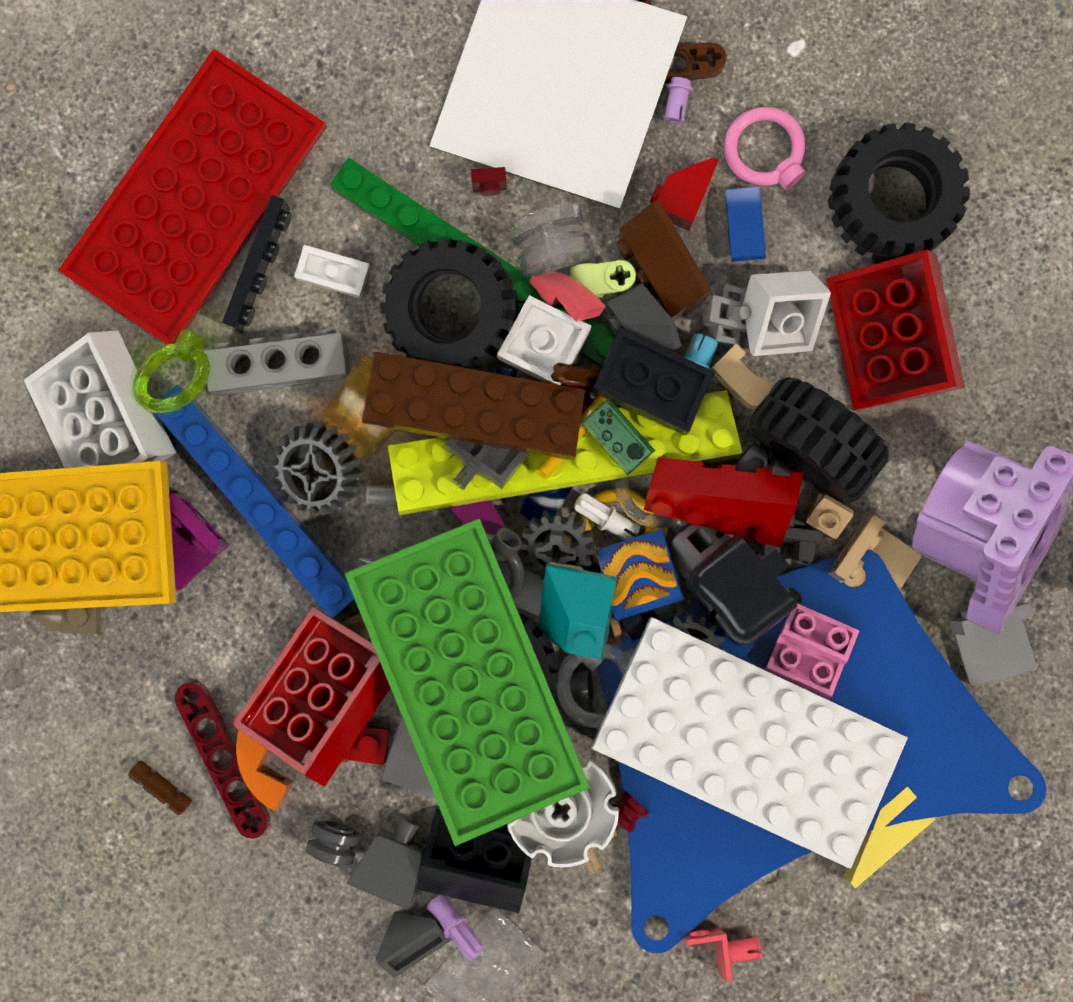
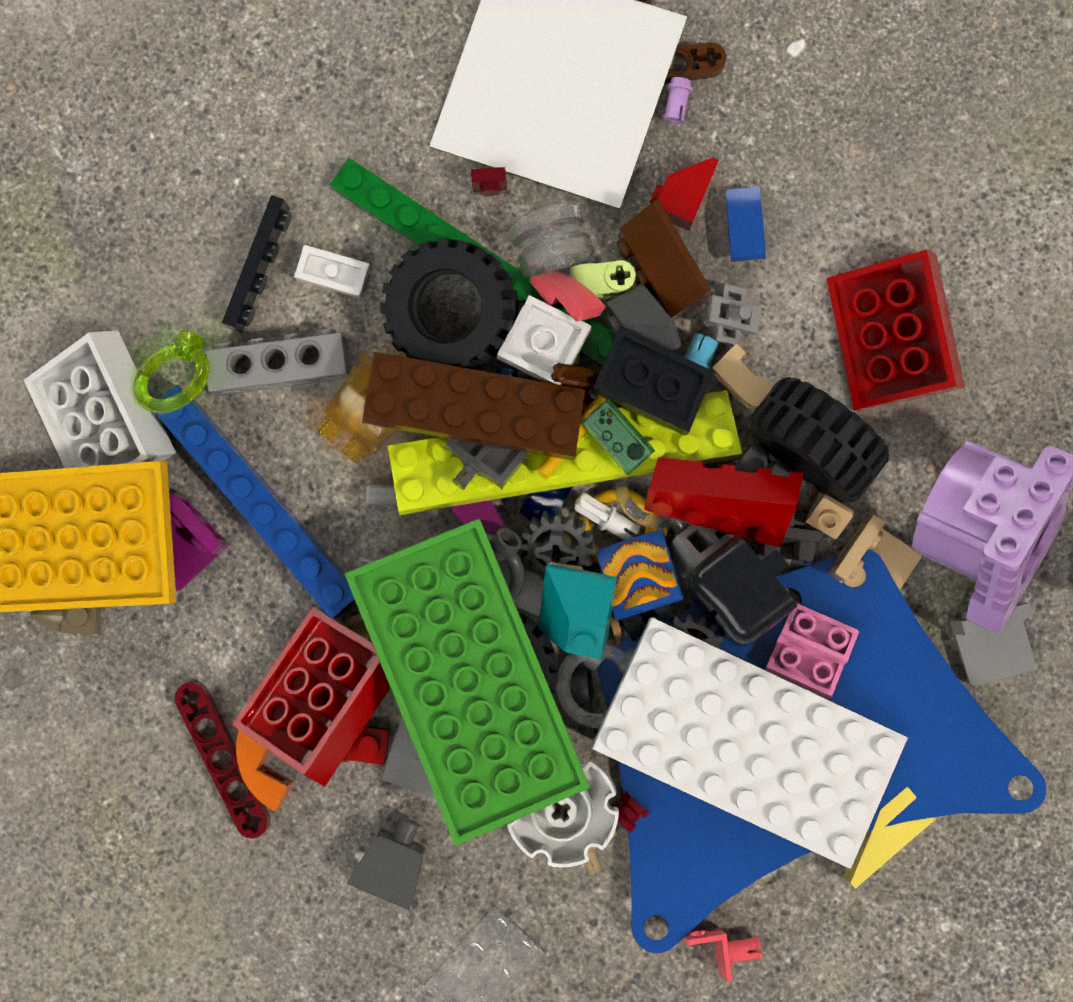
red plate [58,48,327,348] -> none
reddish brown axle [128,761,192,815] -> none
dark grey gear [270,422,364,515] -> none
dark grey wheel [305,821,361,866] -> none
dark grey slope [376,912,452,978] -> none
black slope [416,808,532,913] -> none
lavender axle [427,895,484,961] -> none
bright pink piece [724,107,806,191] -> none
white slope [743,271,831,356] -> none
black tyre [828,122,970,262] -> none

